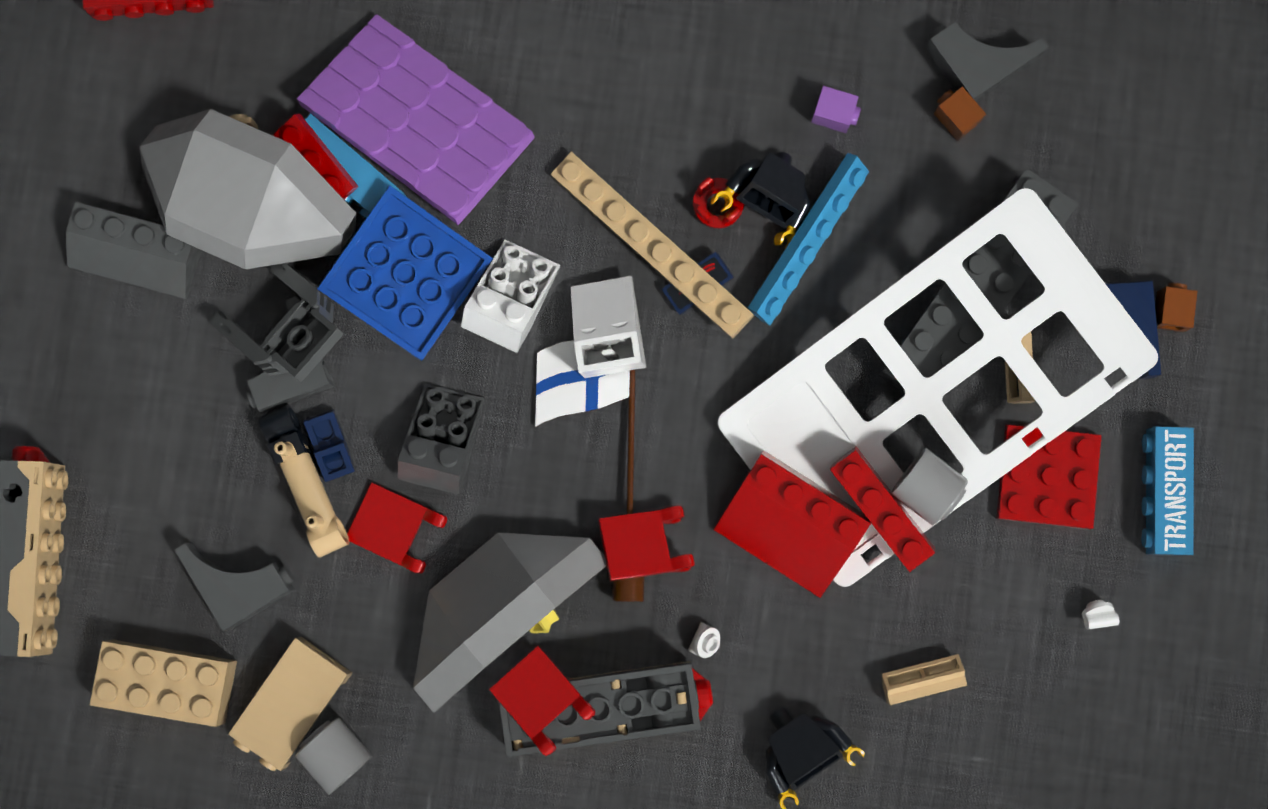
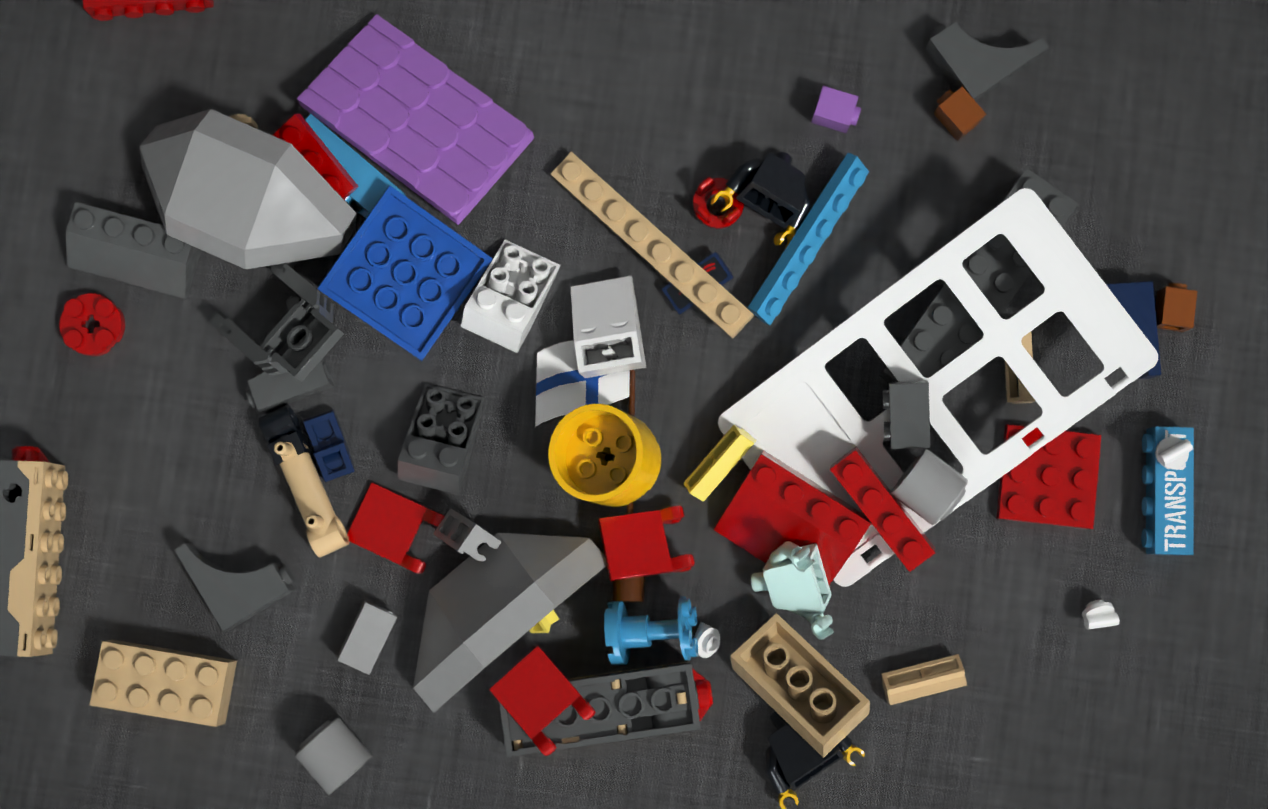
tan panel [228,637,353,771] -> none
none -> red plate [59,293,125,356]
none -> light grey hinge [337,599,397,675]
none -> light grey hinge [433,508,501,561]
none -> yellow brick [548,404,661,507]
none -> dark azure piece [604,596,698,666]
none -> light yellow piece [684,425,757,502]
none -> tan brick [730,613,870,758]
none -> light aqua torso [751,541,834,640]
none -> dark grey brick [883,381,931,449]
none -> white plate [1155,437,1193,469]

